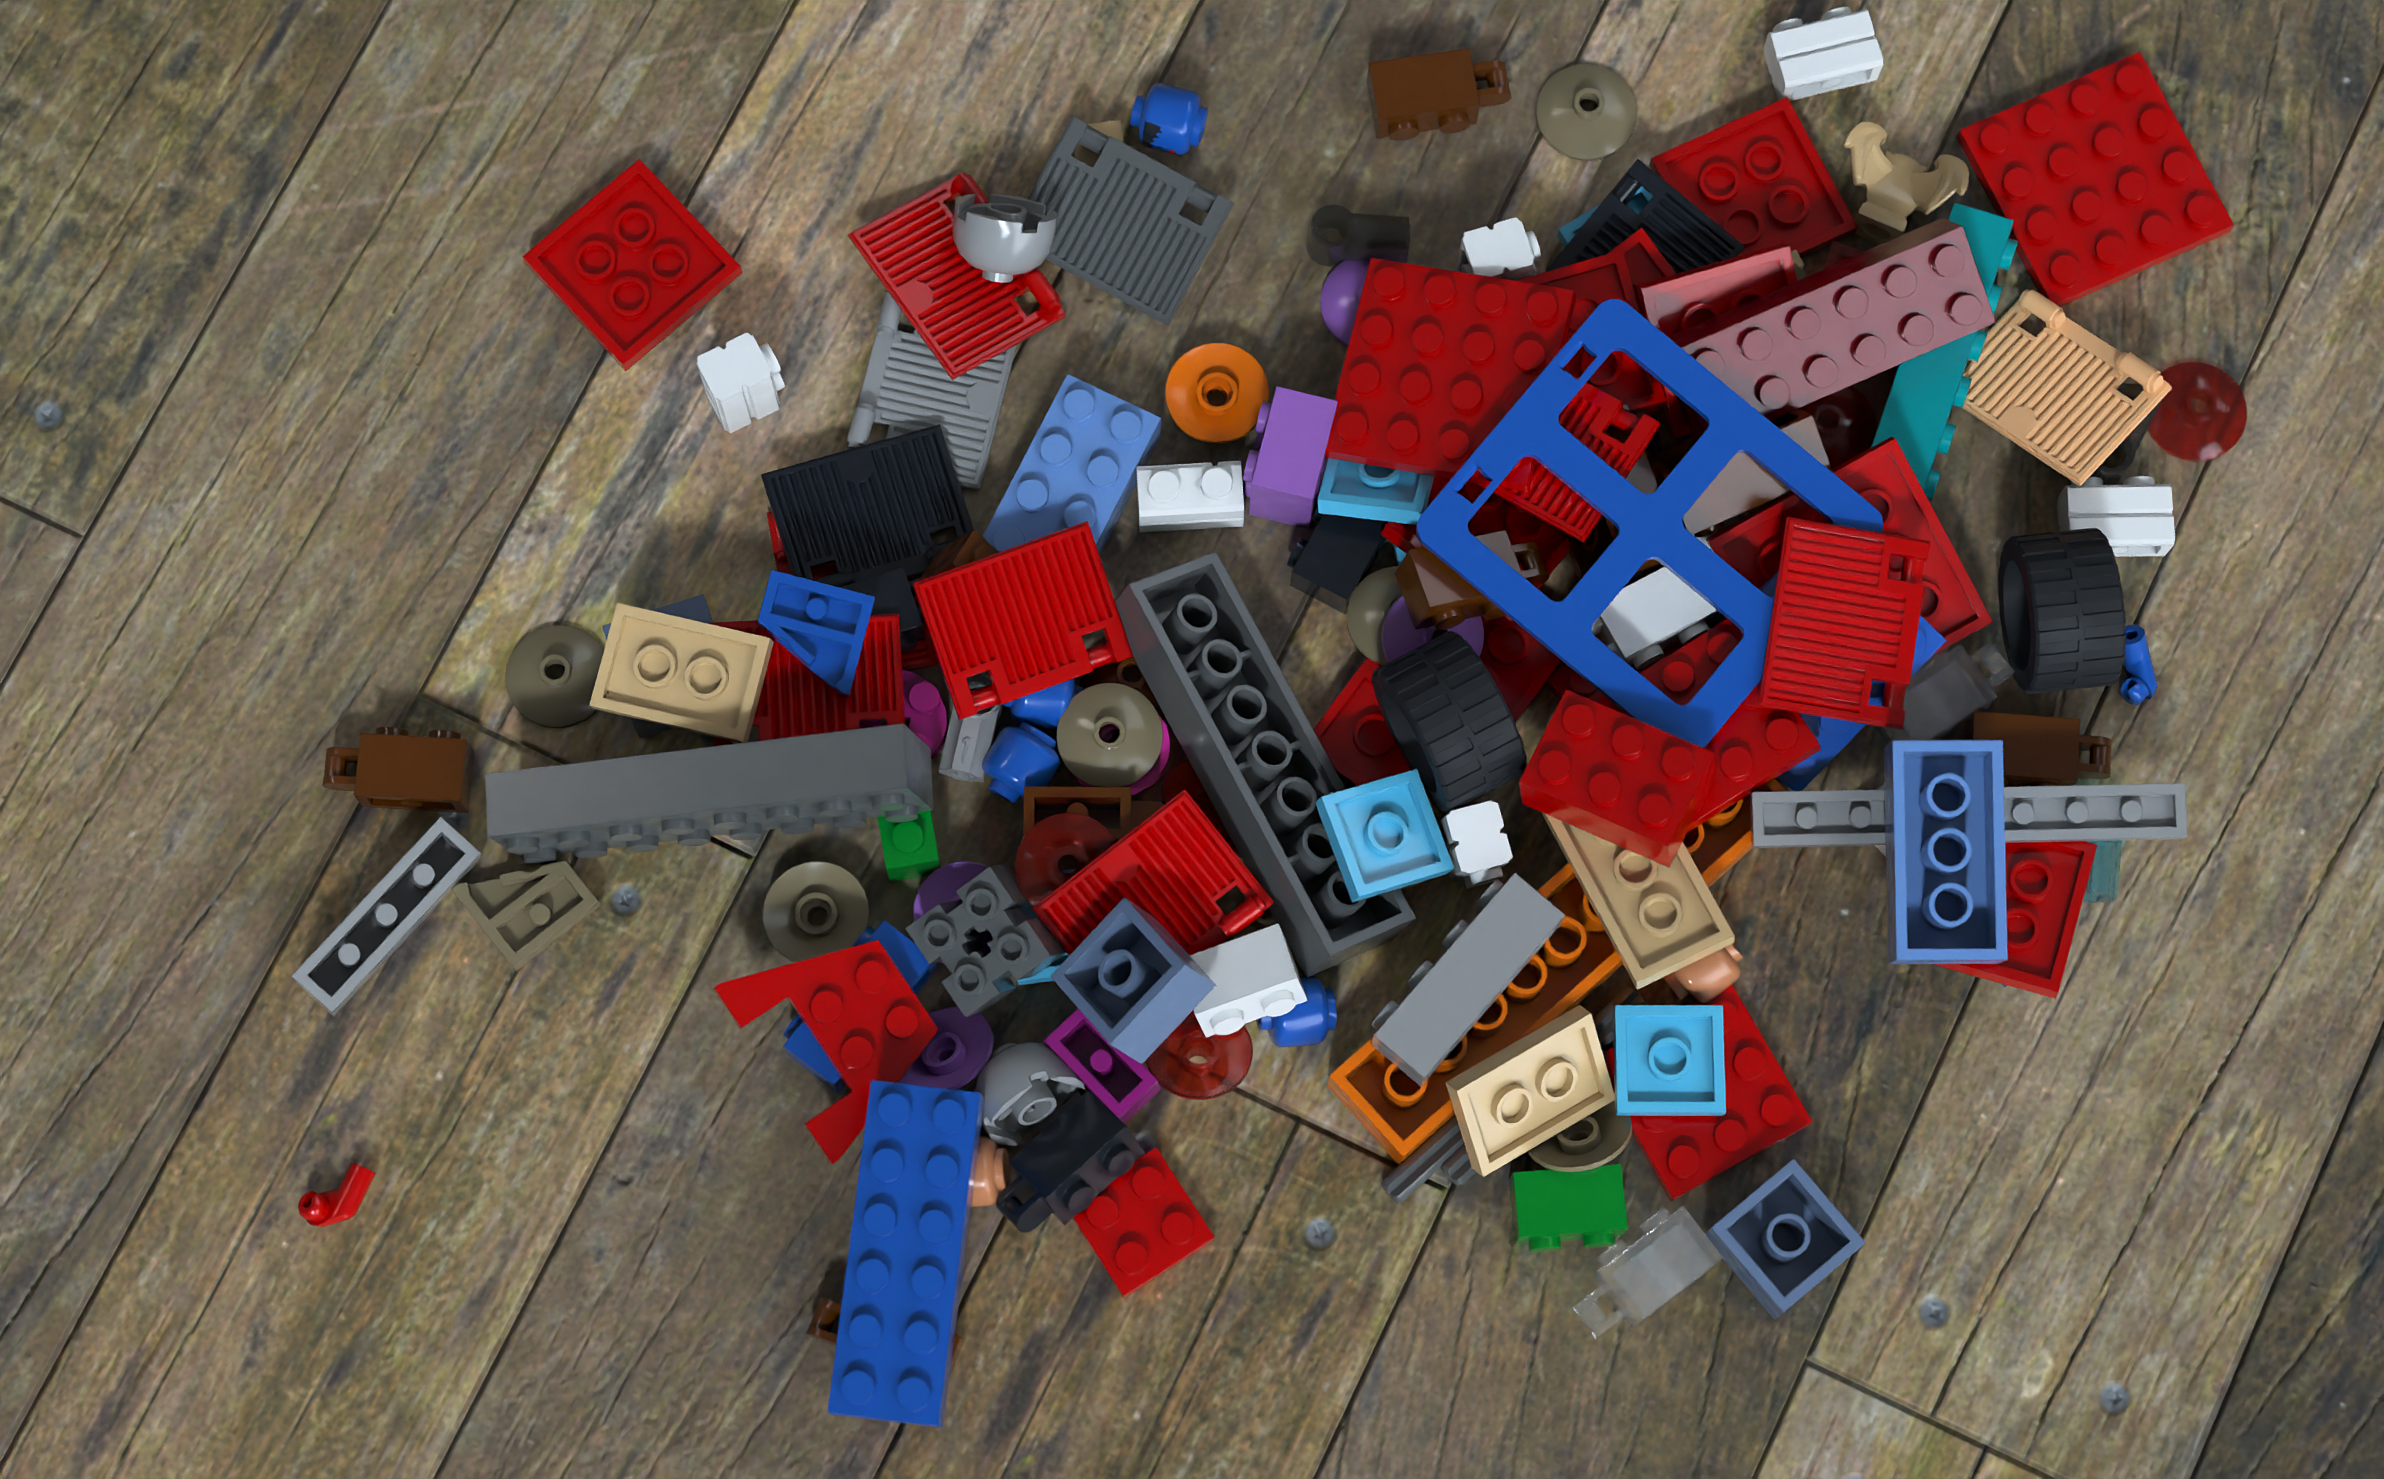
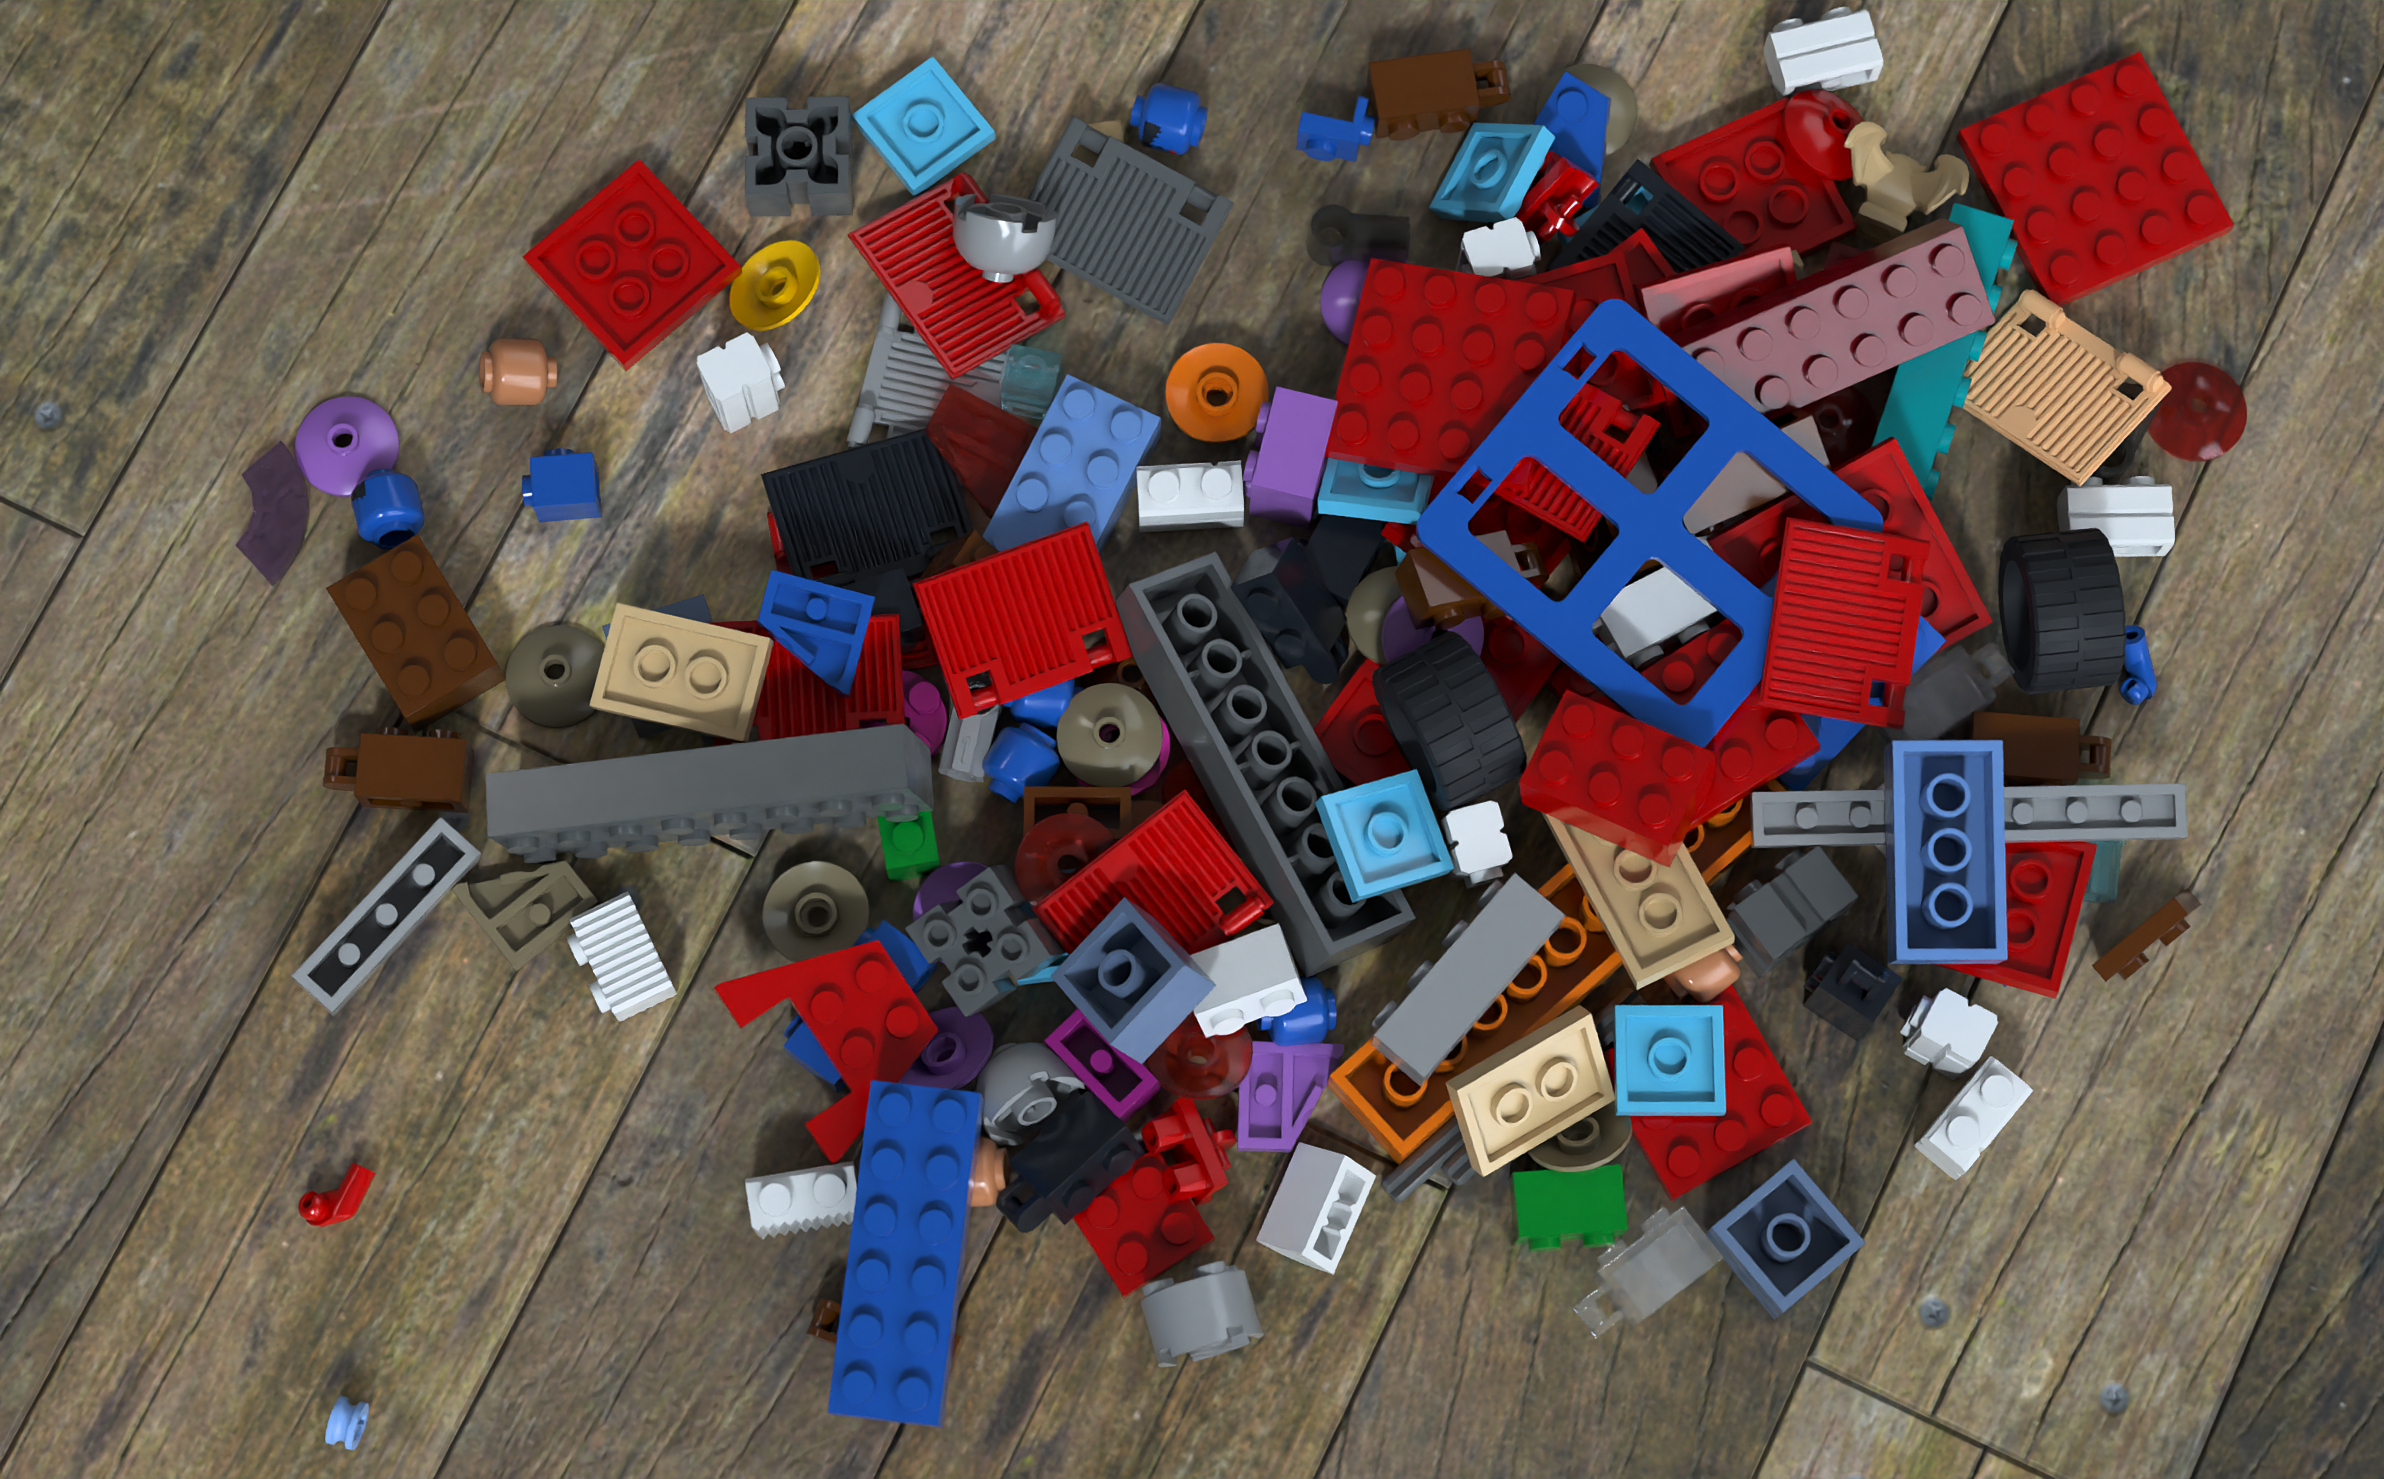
none -> clear purple tile [236,441,309,586]
none -> medium lavender dish [295,396,400,497]
none -> light blue bush [325,1396,369,1451]
none -> reddish brown brick [326,534,505,734]
none -> blue head [351,469,424,550]
none -> nougat head [479,338,557,406]
none -> blue brick [522,448,602,522]
none -> white brick [566,891,677,1022]
none -> yellow dish [729,240,821,331]
none -> dark grey brick [745,96,853,217]
none -> white brick [745,1161,858,1240]
none -> medium azure plate [852,56,995,198]
none -> clear red wing [925,382,1038,519]
none -> clear light blue brick [1000,344,1063,420]
none -> light grey brick [1140,1261,1264,1367]
none -> red hips [1141,1095,1237,1207]
none -> black brick [1230,537,1349,684]
none -> medium lavender wing [1237,1041,1344,1153]
none -> white brick [1256,1142,1376,1274]
none -> blue bracket [1297,96,1376,162]
none -> medium azure plate [1429,123,1555,223]
none -> red hips [1513,151,1599,247]
none -> blue wing [1533,71,1611,209]
none -> dark grey brick [1725,845,1859,979]
none -> red dish [1781,89,1865,181]
none -> black brick [1803,942,1903,1041]
none -> white brick [1899,988,1998,1081]
none -> white brick [1914,1056,2033,1180]
none -> reddish brown wing [2092,888,2202,982]

